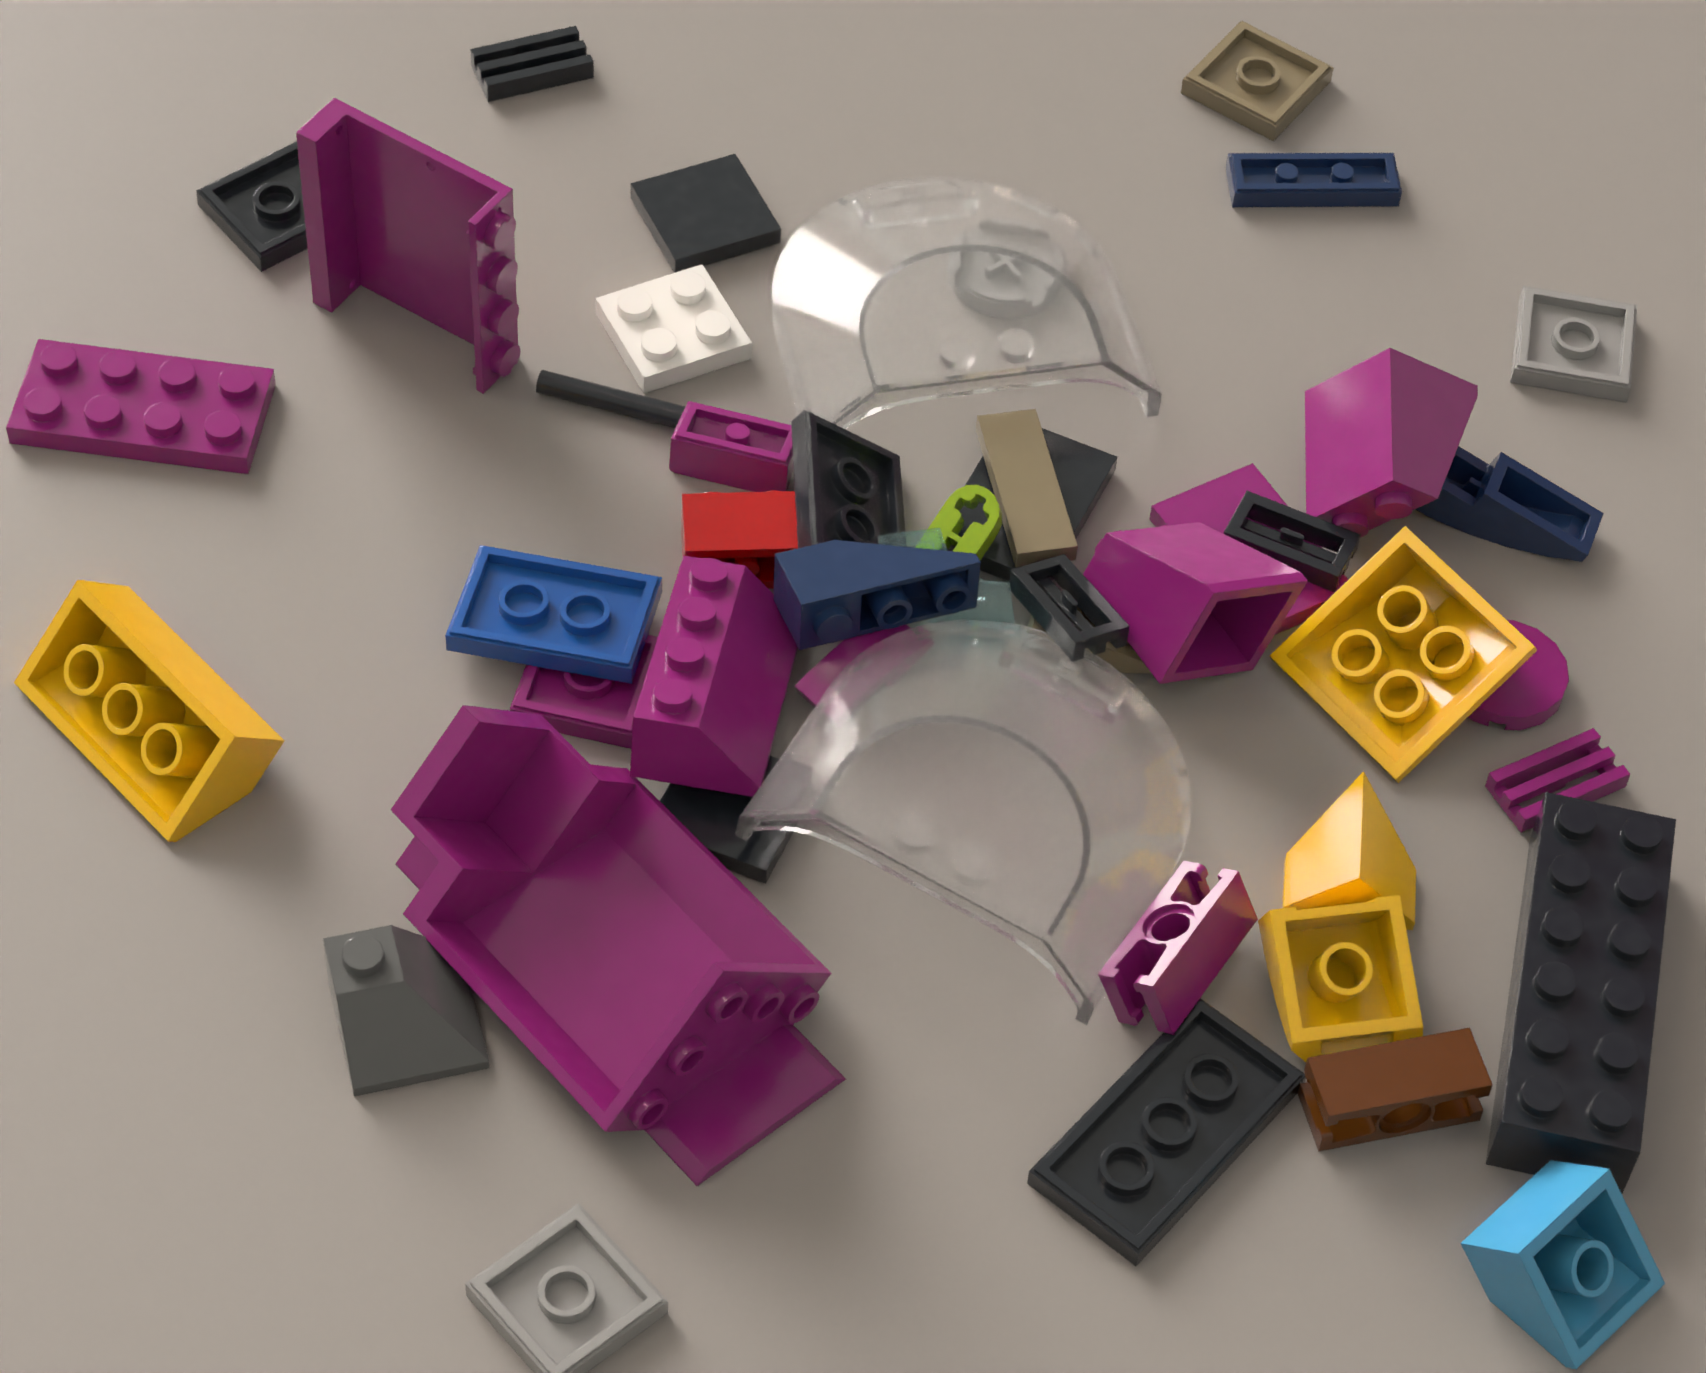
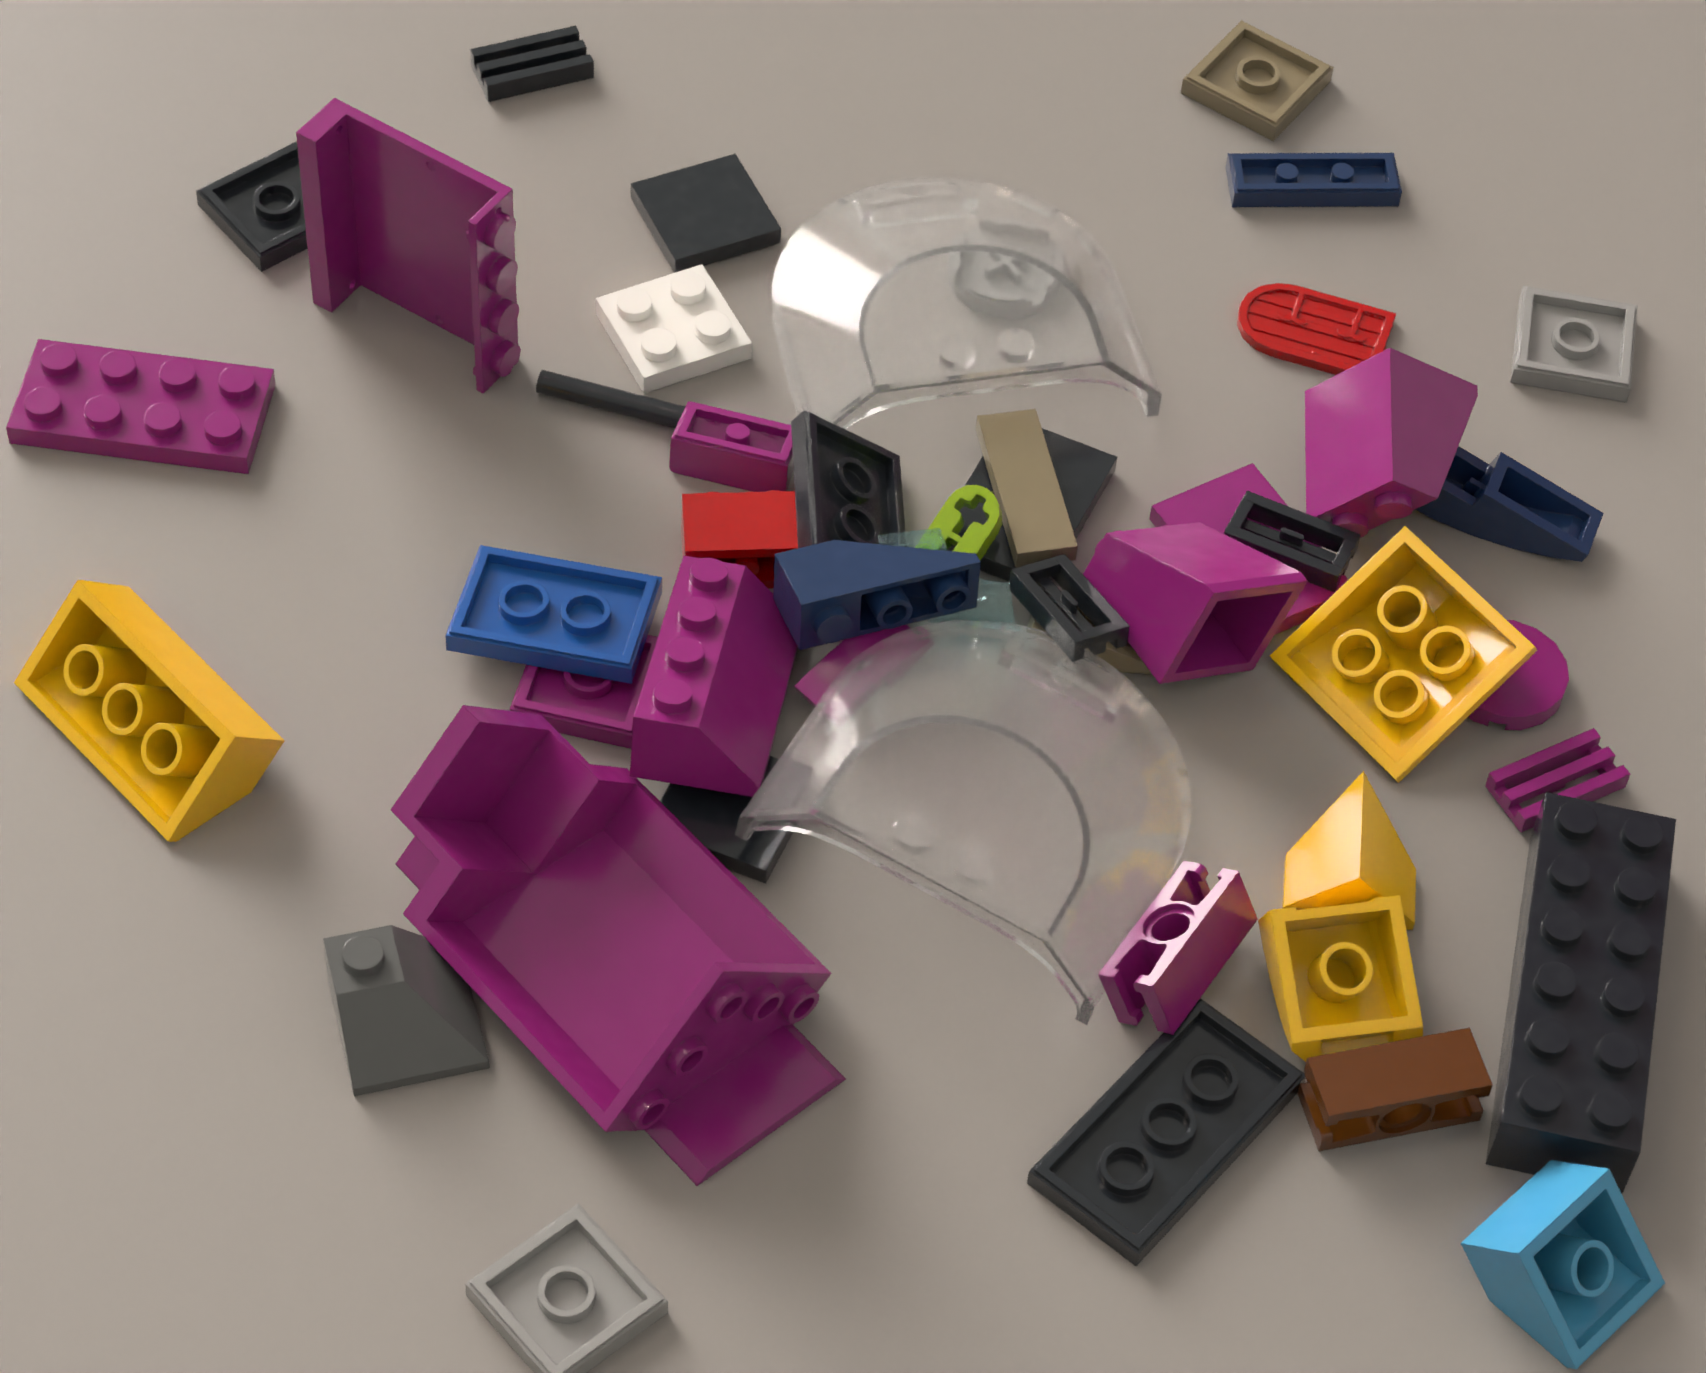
none -> red window [1237,283,1397,375]

